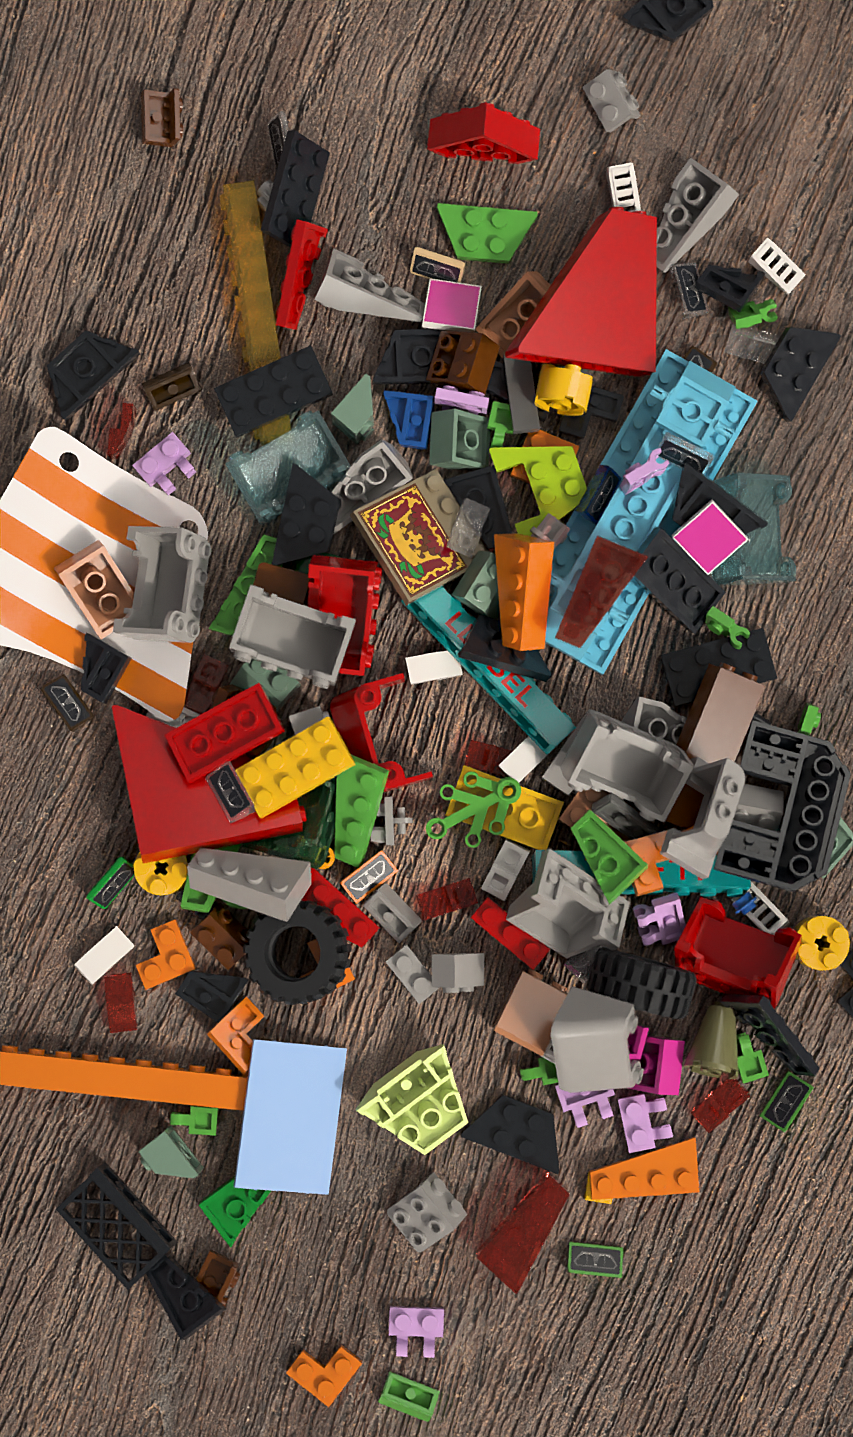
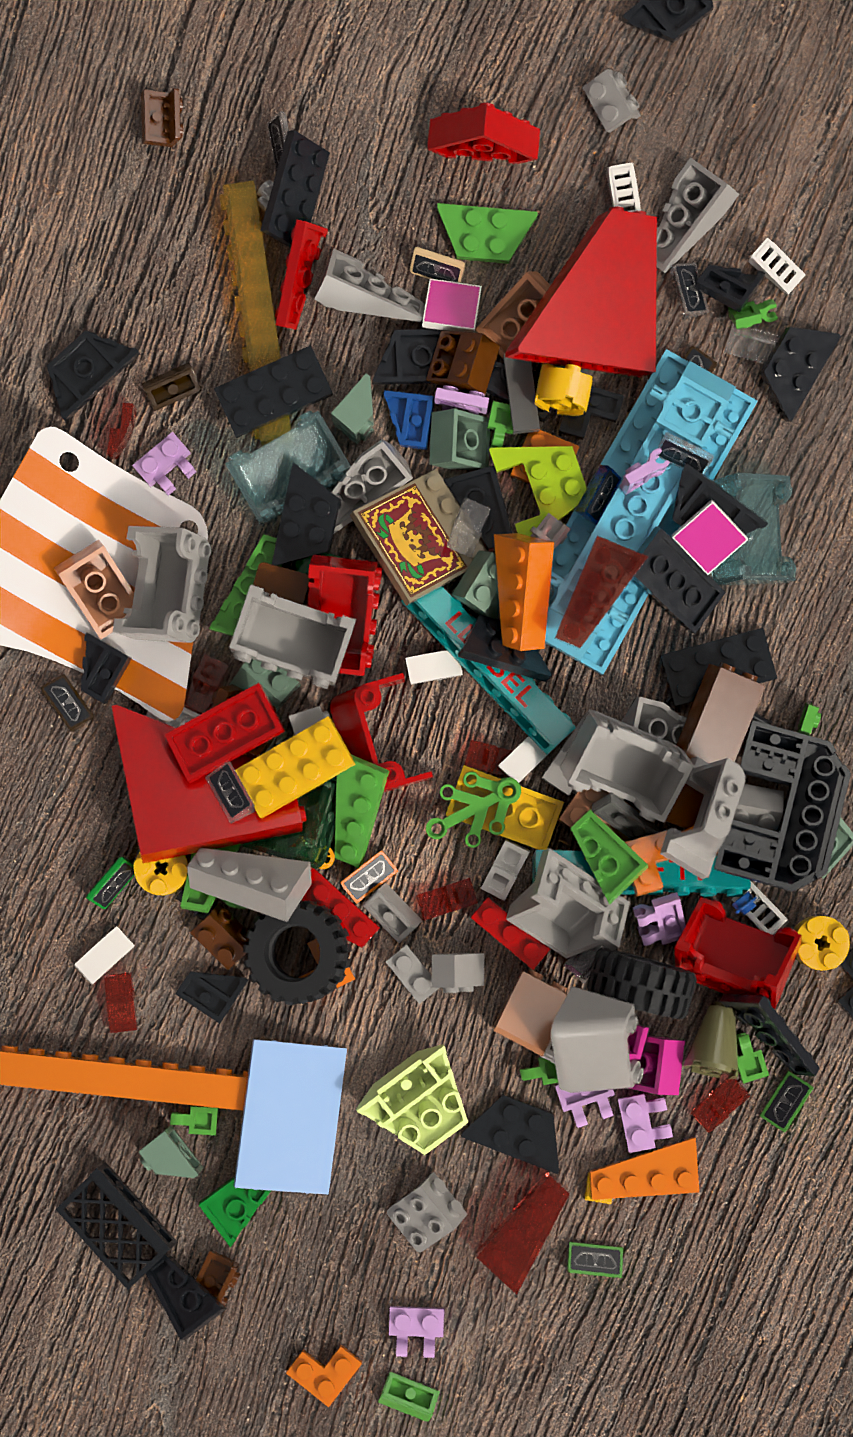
orange plate [136,919,196,990] -> none
orange plate [207,996,264,1074] -> none
light grey hips [371,797,413,846] -> none
bright green plate [705,606,750,649] -> none

